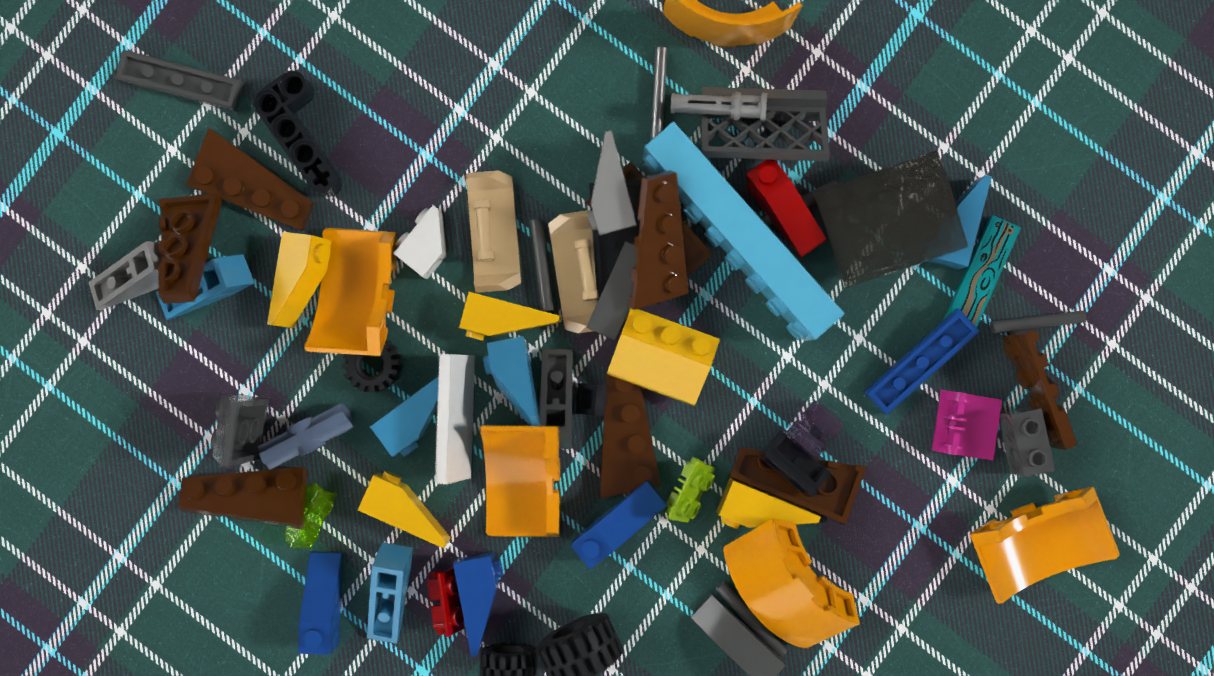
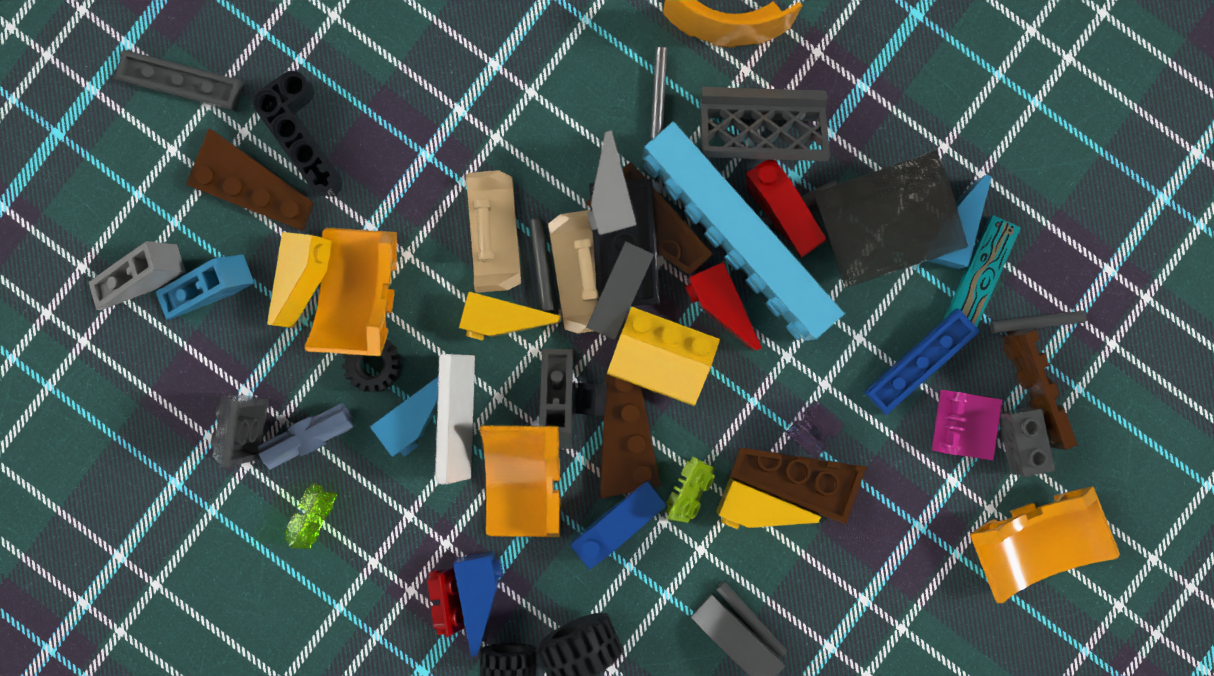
reddish brown wing [158,193,222,304] -> none
reddish brown wing [178,467,308,530] -> none
blue slope [298,551,343,655] -> none
yellow slope [358,471,451,548] -> none
dark azure slope [367,542,413,644] -> none
white slope [394,205,447,279] -> none
dark azure slope [483,336,540,426] -> none
reddish brown wing [628,170,688,310] -> none
light grey pin [671,92,767,122] -> none
light orange panel [723,518,860,648] -> none
black hinge [758,430,831,497] -> none
none -> red slope [685,262,762,351]

